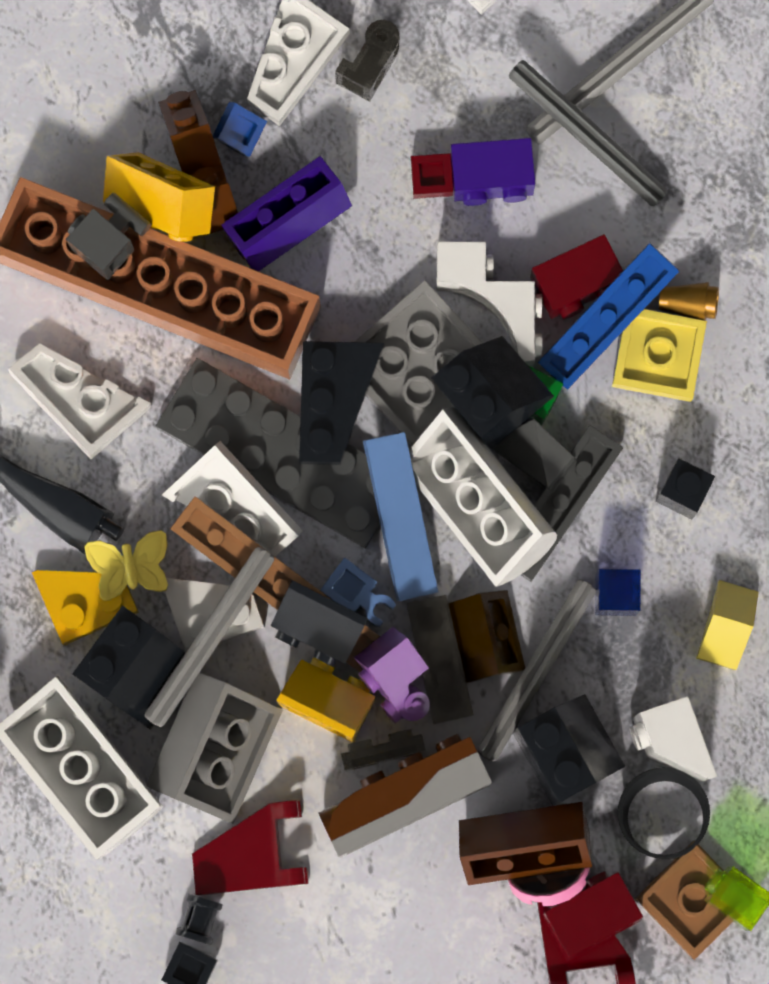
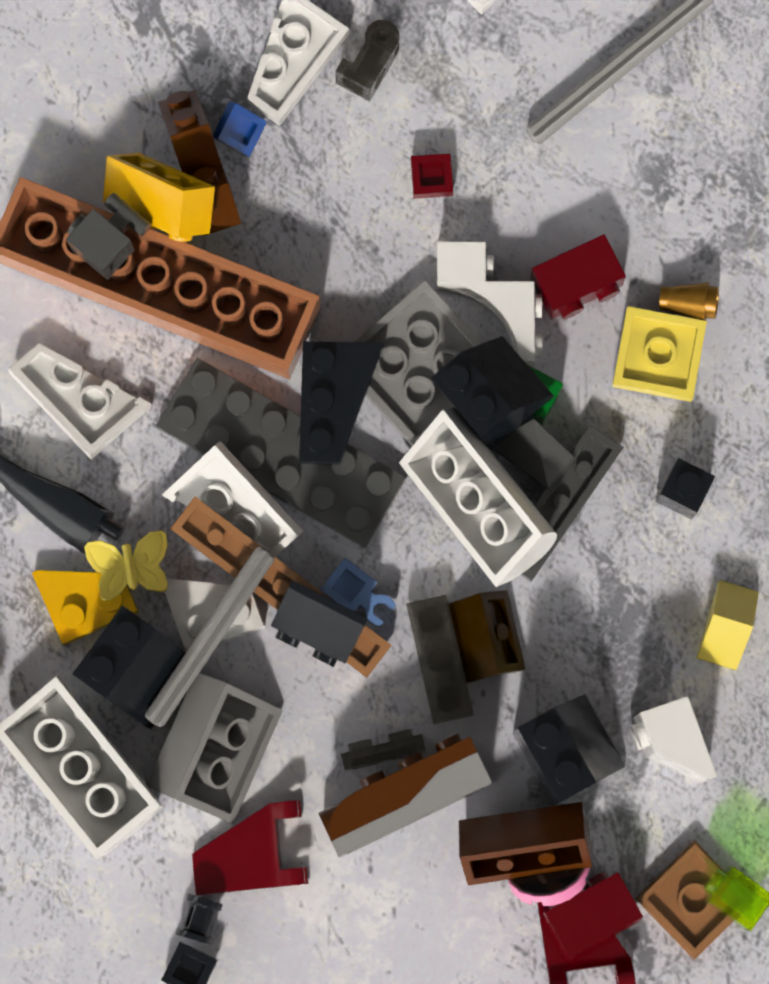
dark purple brick [222,156,352,272] -> none
yellow slope [276,657,376,743] -> none
medium lavender brick [354,627,430,724] -> none
medium blue tile [363,432,438,601] -> none
dark purple brick [451,138,535,206] -> none
light grey axle [477,579,596,762] -> none
dark grey axle [509,60,667,206] -> none
blue plate [538,243,680,390] -> none
clear blue brick [595,569,641,616] -> none
black tyre [618,767,710,860] -> none

